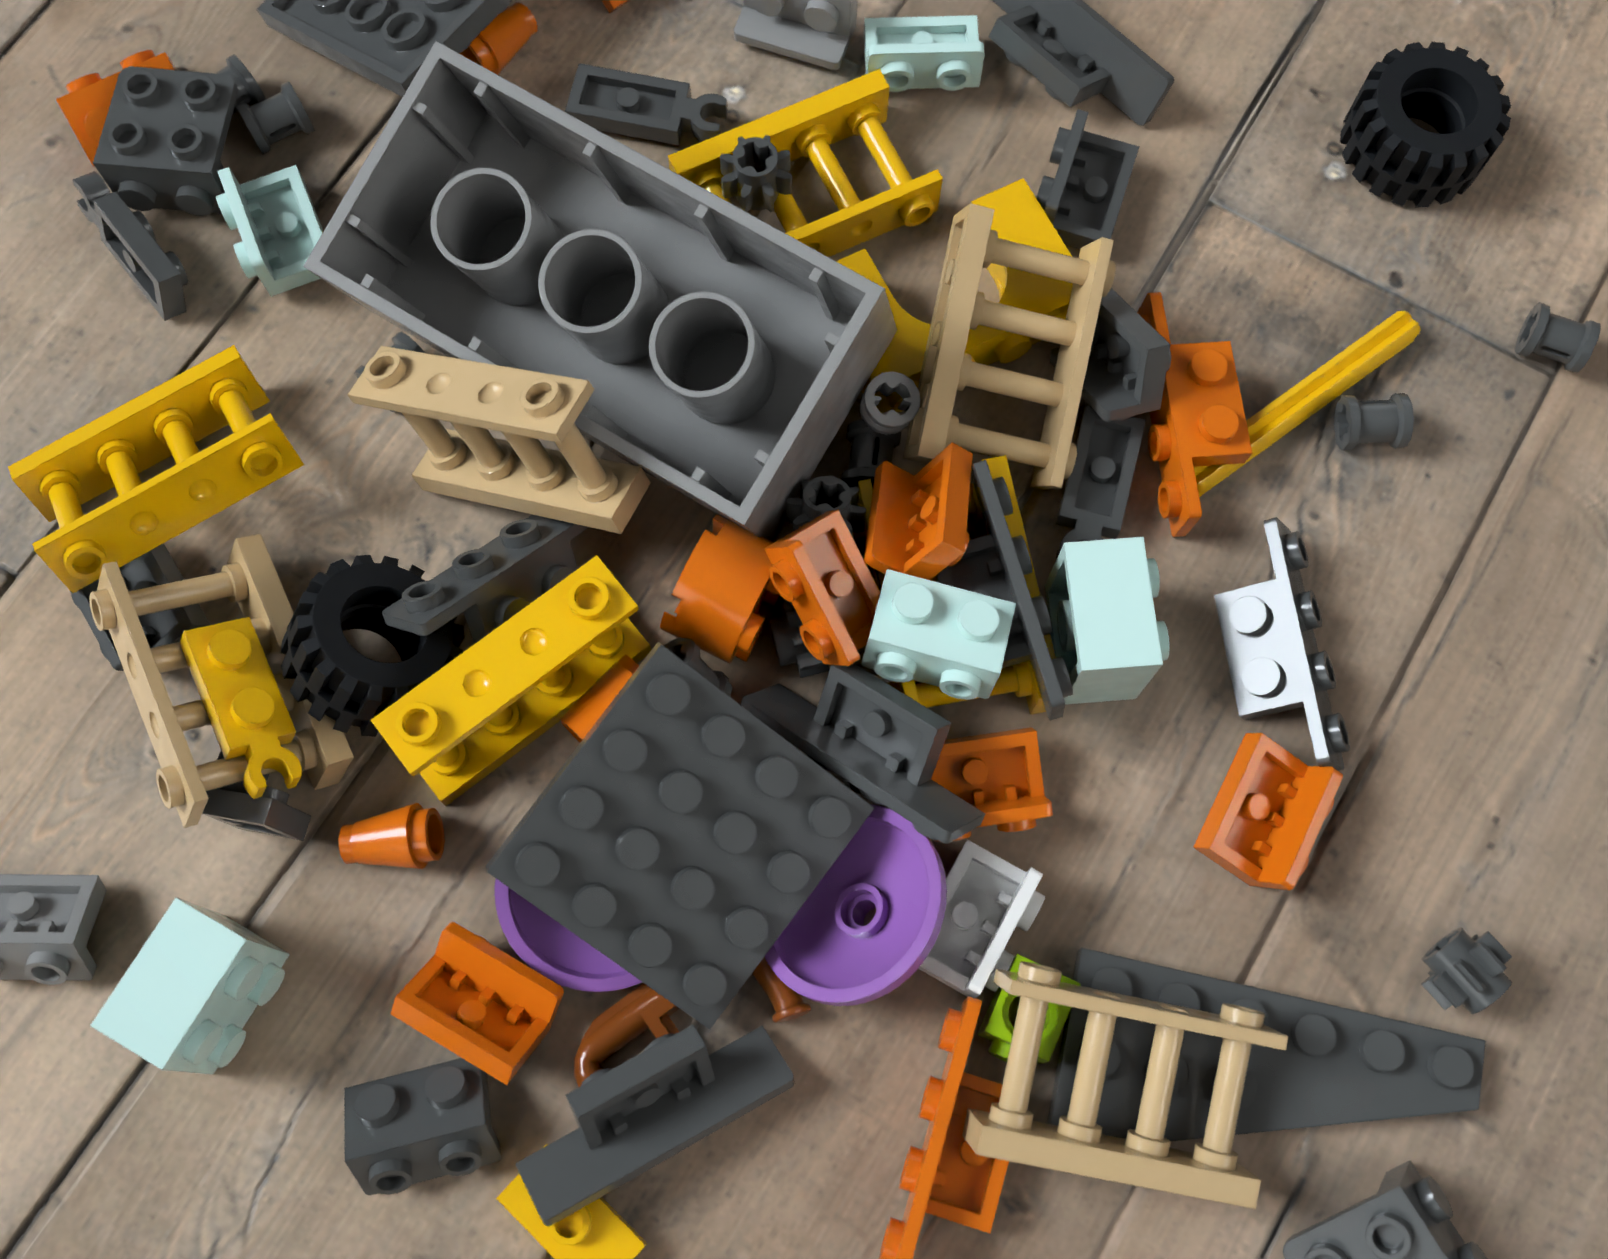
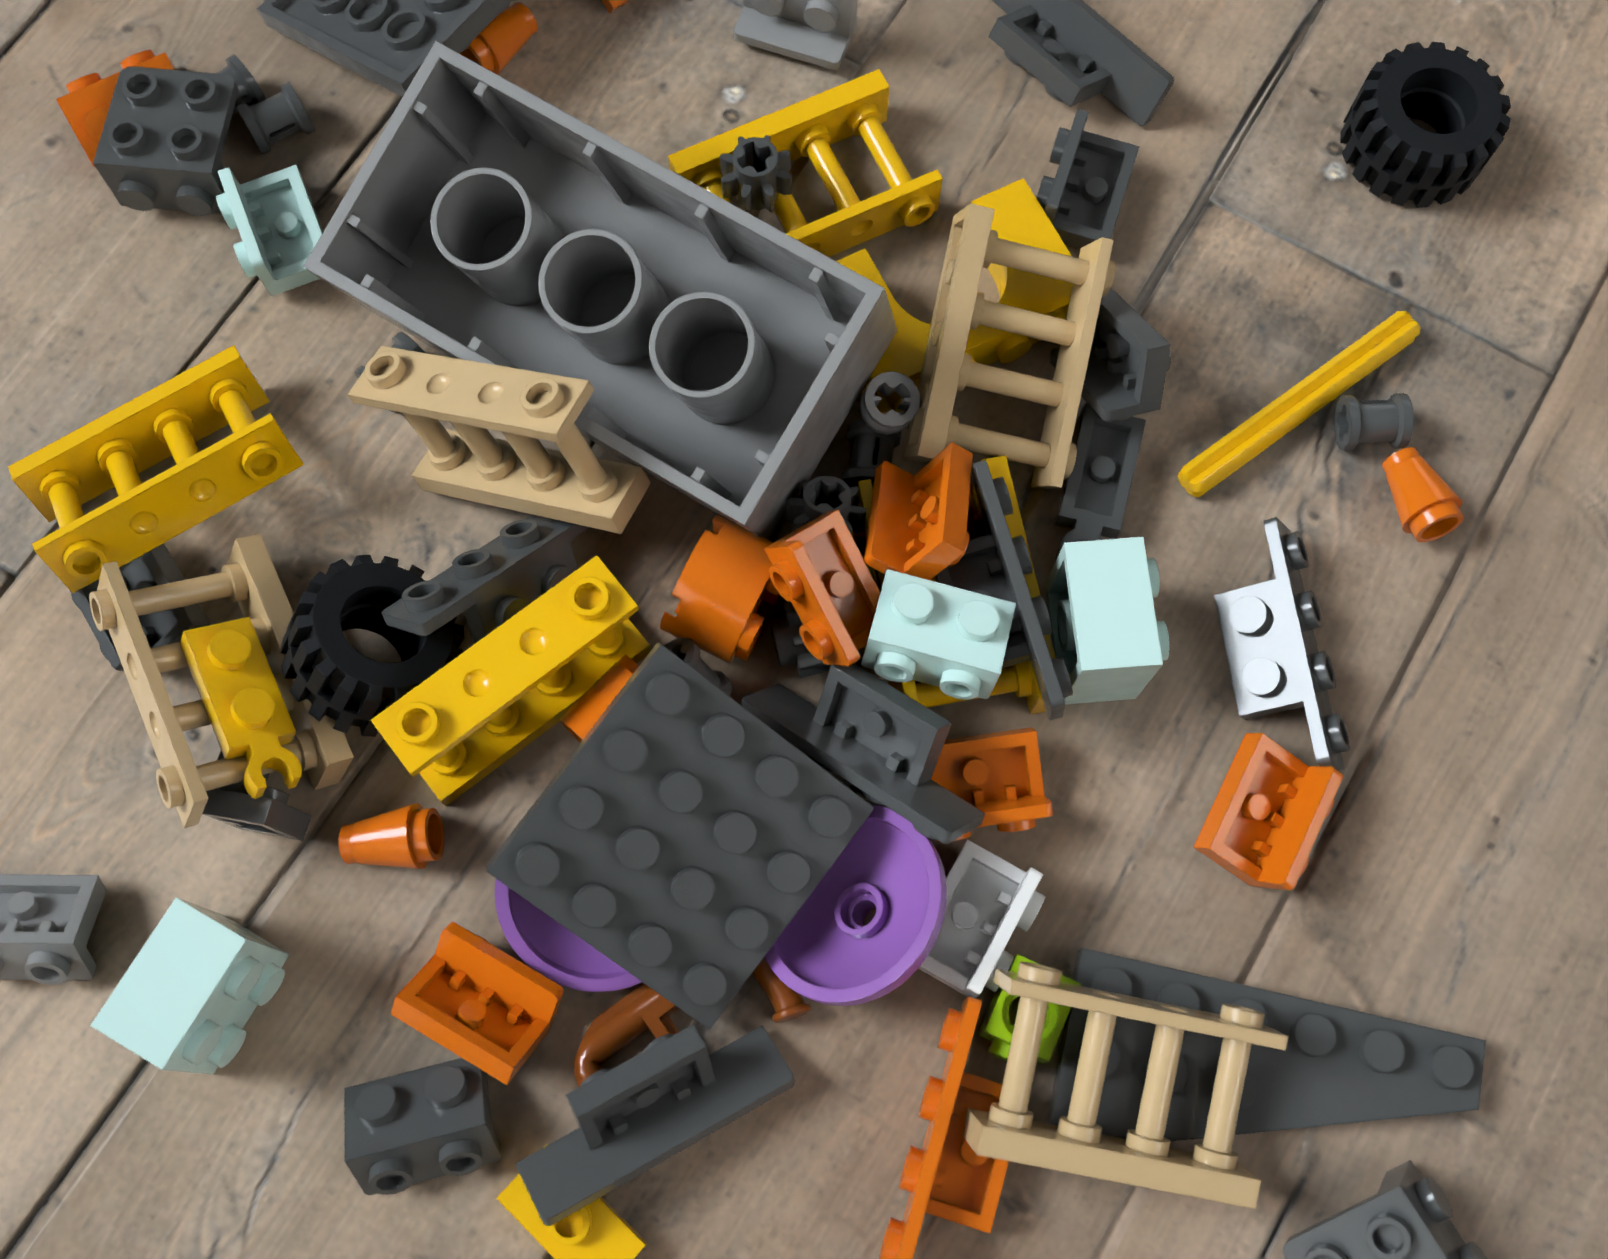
dark grey plate [72,171,188,321] -> none
dark grey plate [565,63,728,145] -> none
light aqua bracket [864,15,985,92] -> none
orange bracket [1137,292,1252,537] -> none
dark grey gear [1422,927,1512,1014] -> none
dark grey bush [1515,302,1601,373] -> none
none -> orange cone [1382,447,1464,542]

